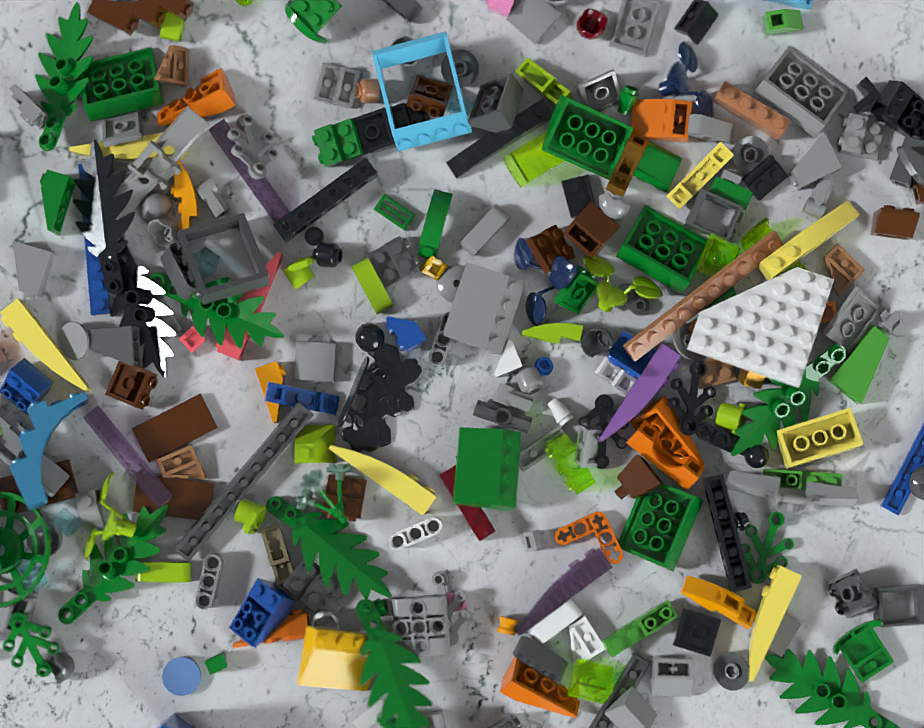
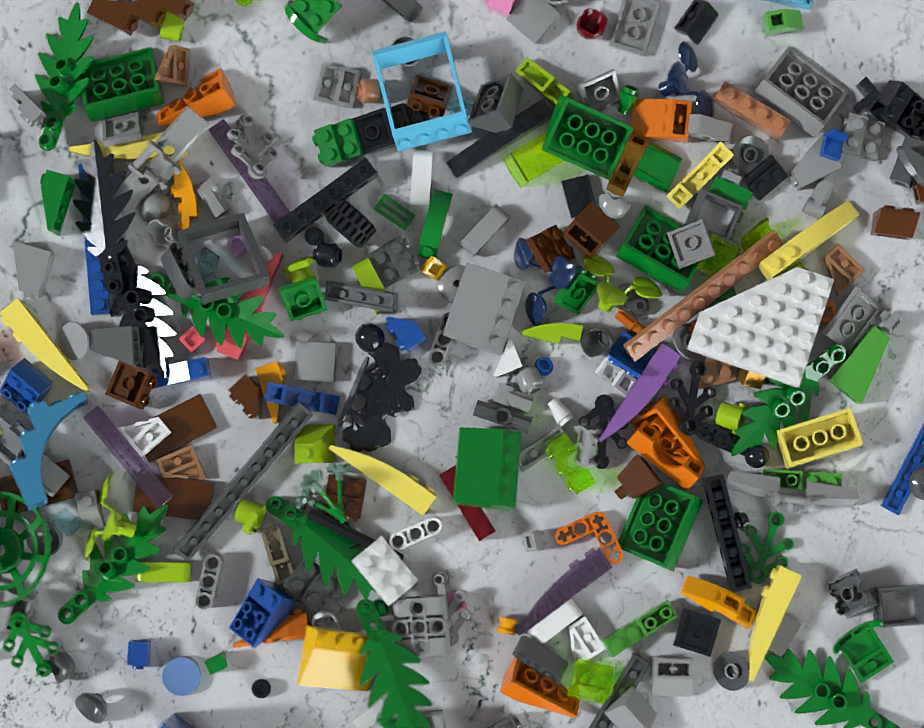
clear light blue panel [17,561,48,594] -> none
dark grey dish [441,49,479,87] -> none
none -> dark grey piece [75,693,107,724]
none -> white wing [118,417,172,457]
none -> blue brick [127,640,151,669]
none -> blue slope [152,357,212,388]
none -> lavender tile [228,235,247,258]
none -> reddish brown slope [228,374,262,419]
none -> black plate [252,679,271,699]
none -> green plate [279,276,327,322]
none -> black axle [307,508,404,560]
none -> dark grey tile [324,280,398,313]
none -> black tyre [325,199,376,248]
none -> white plate [351,536,419,606]
none -> white beam [410,150,433,206]
none -> orange axle [615,309,646,335]
none -> light grey plate [667,219,716,268]
none -> blue bracket [820,129,849,162]

